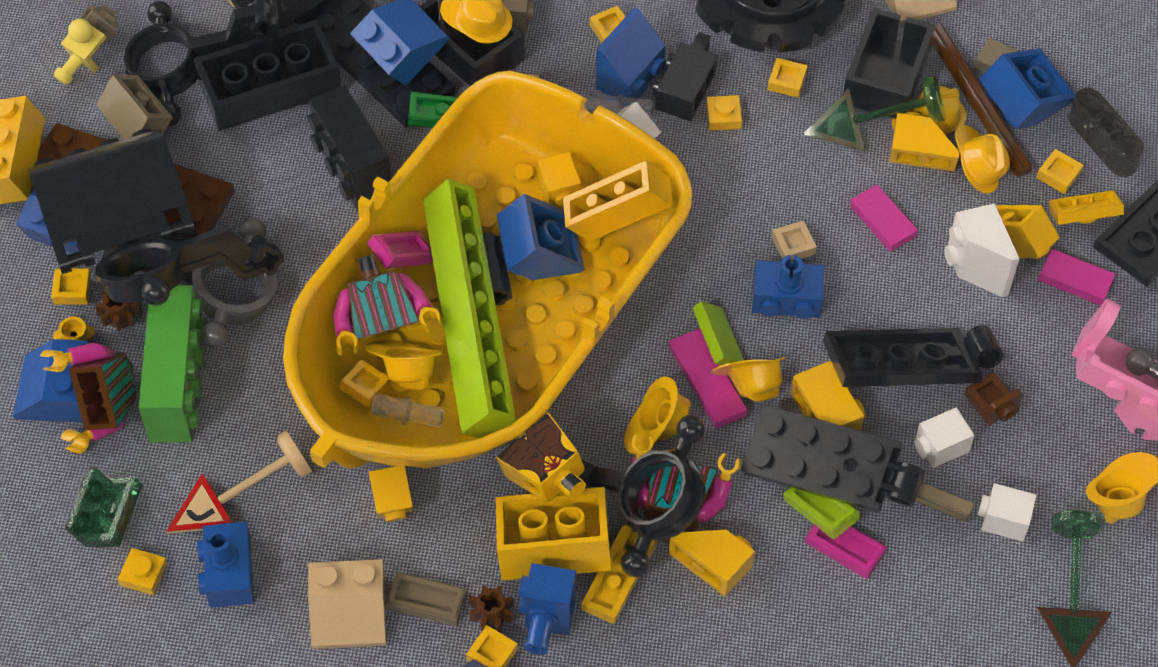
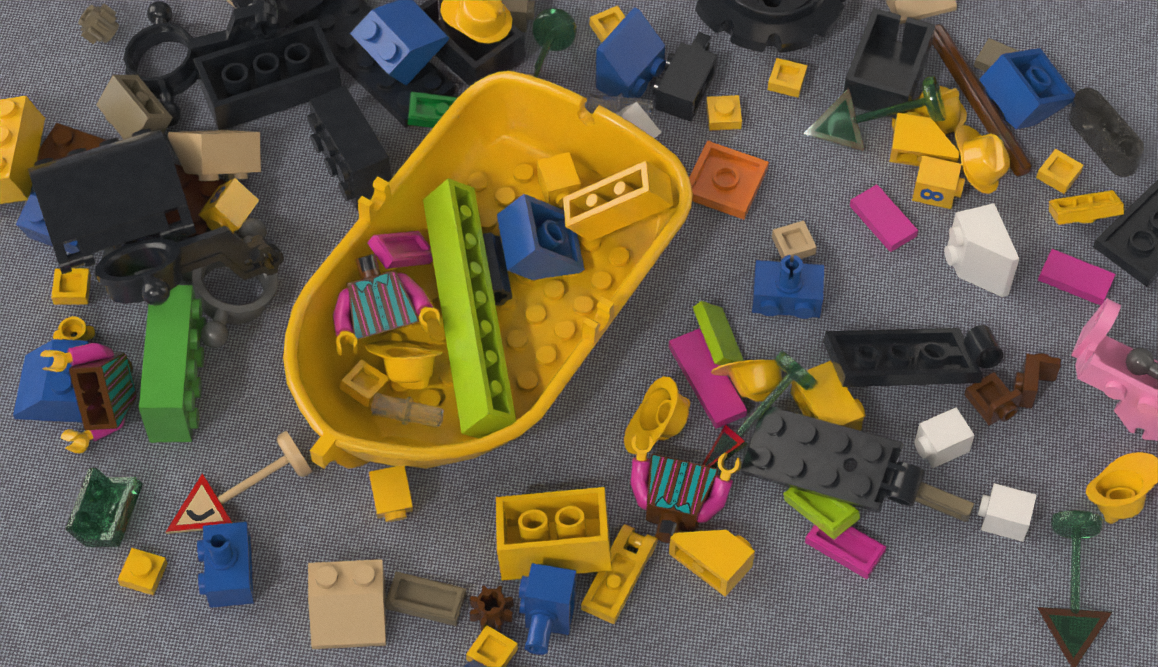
light yellow piece [54,19,107,85] -> none
reddish brown gear [95,292,141,331] -> none
torso [496,413,586,502] -> none
black piece [579,415,706,577] -> none
yellow slope [995,205,1060,259] -> none
none -> tan slope [168,130,261,181]
none -> yellow brick [198,178,259,232]
none -> clear green piece [532,8,577,78]
none -> orange plate [689,140,769,220]
none -> clear green piece [702,350,818,468]
none -> yellow brick [912,155,965,209]
none -> reddish brown bracket [1013,353,1061,409]

